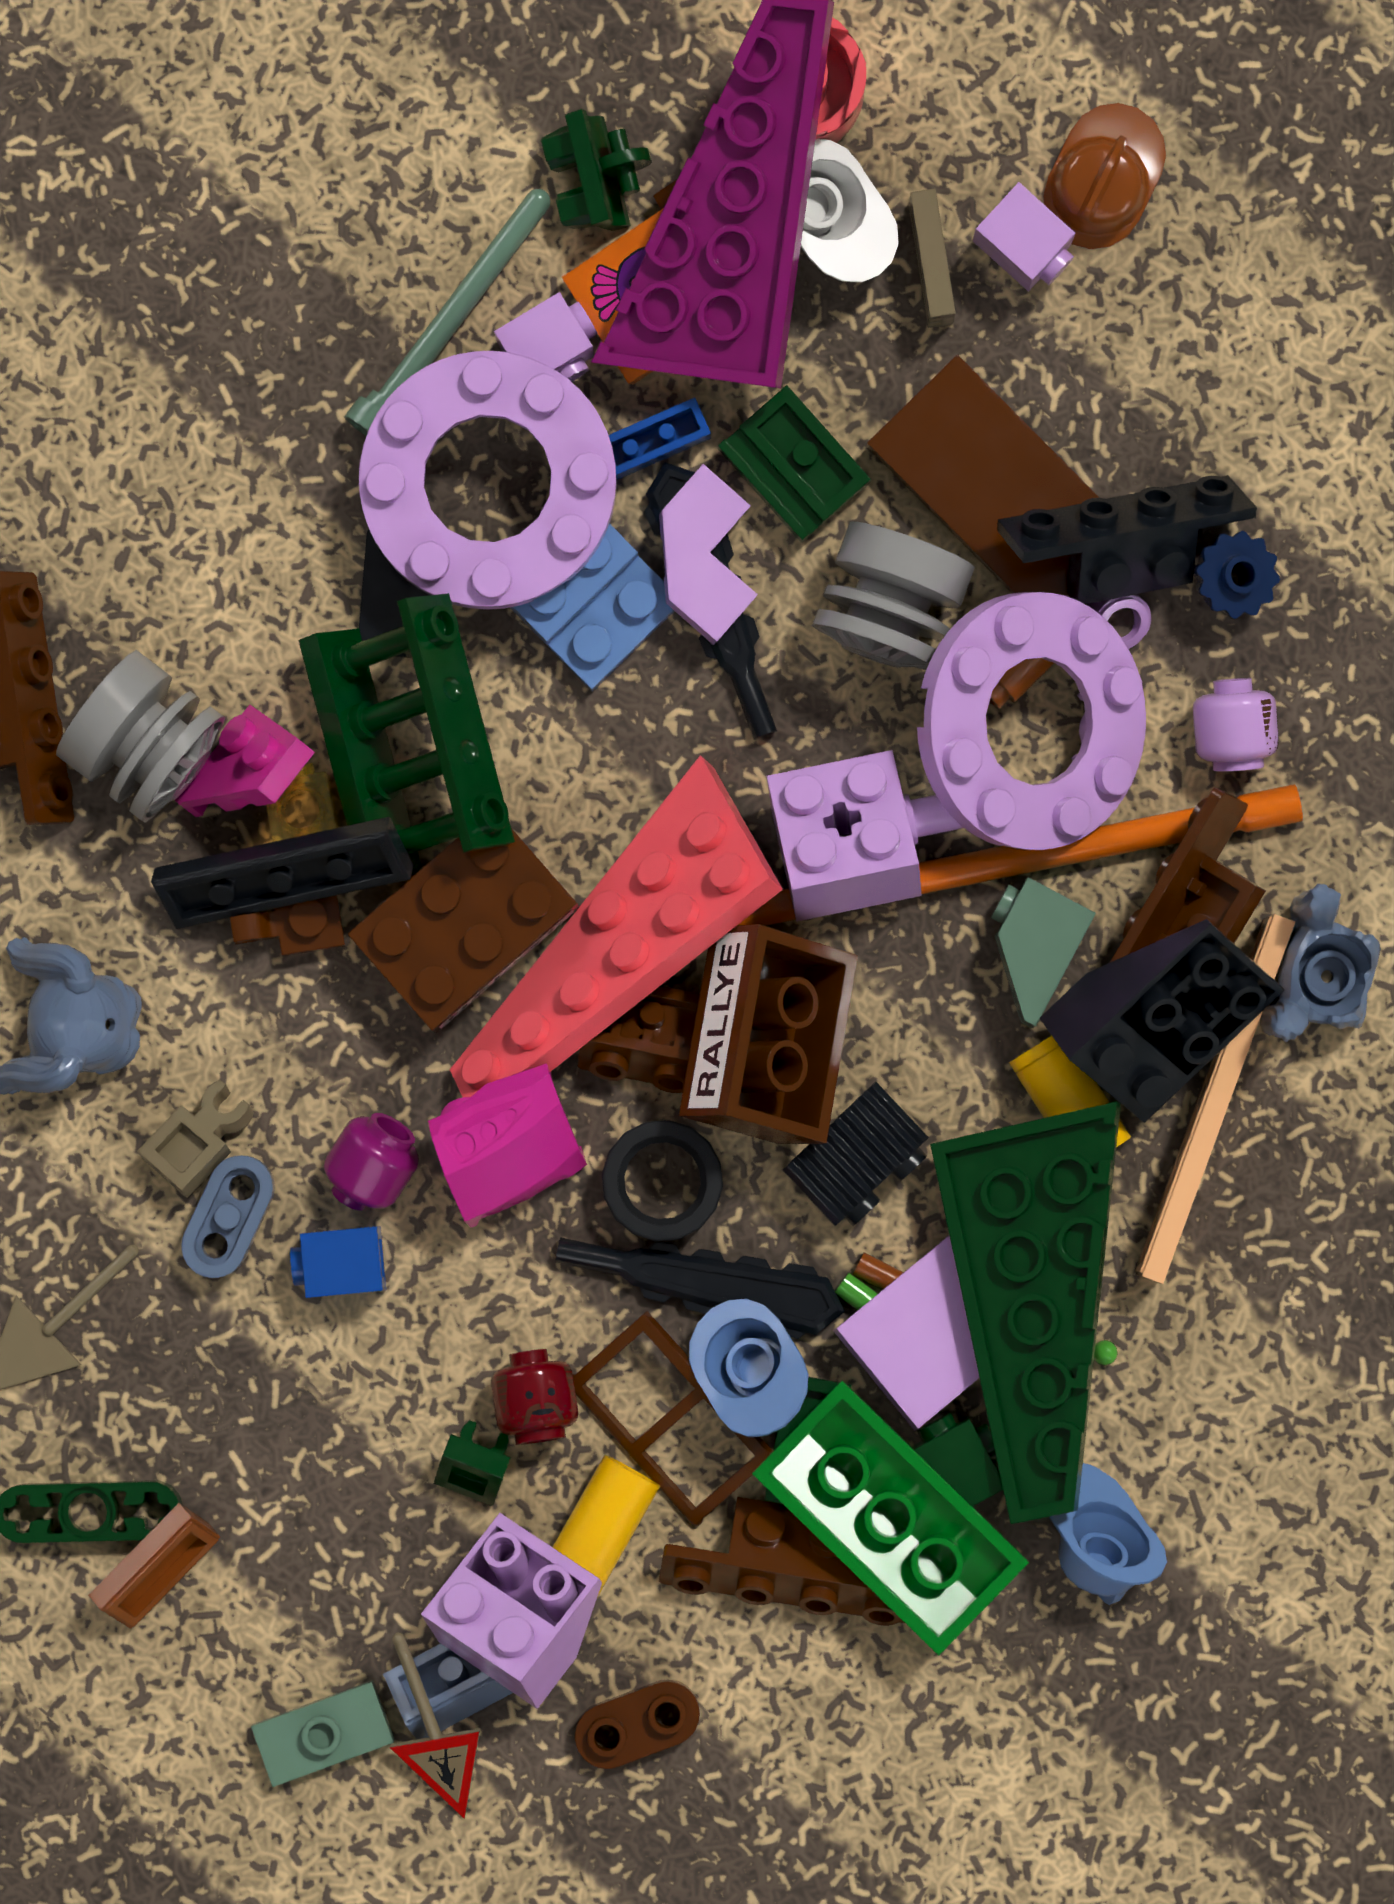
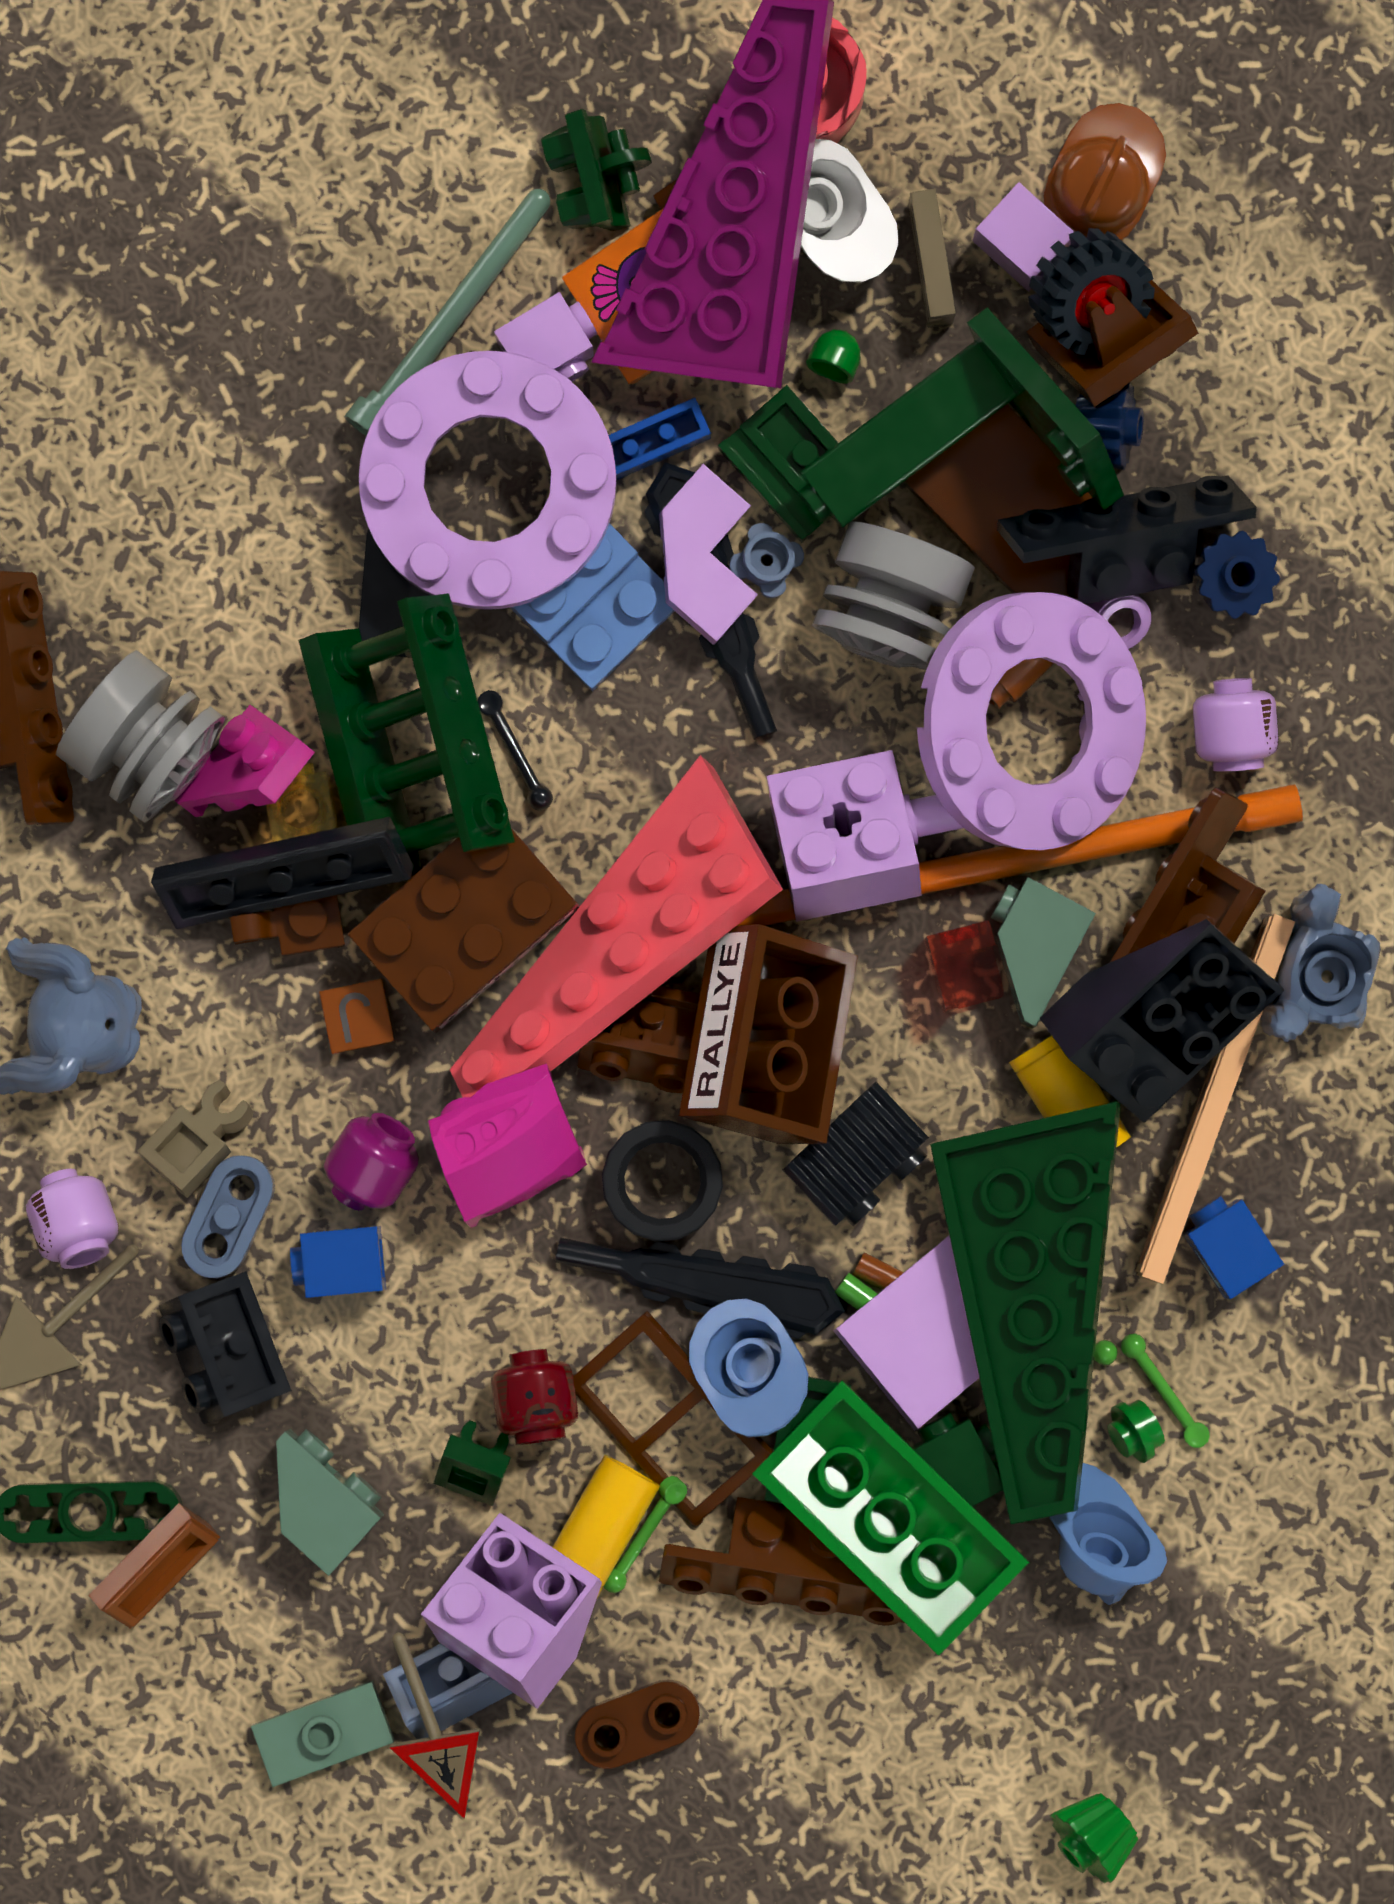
none -> lavender head [26,1169,118,1269]
none -> black bracket [159,1271,292,1424]
none -> sand green slope [276,1429,385,1576]
none -> dark orange tile [319,979,396,1055]
none -> black hinge [478,690,553,811]
none -> bright green hinge [604,1476,687,1593]
none -> sand blue plate [729,523,804,598]
none -> dark green piece [798,307,1124,528]
none -> green hinge [806,329,861,384]
none -> clear red panel [924,920,1004,1013]
none -> plate [1026,228,1199,407]
none -> green piece [1050,1793,1138,1884]
none -> dark blue piece [1076,382,1144,470]
none -> green plate [1107,1400,1165,1463]
none -> bright green hinge [1121,1333,1210,1448]
none -> blue brick [1183,1196,1285,1299]

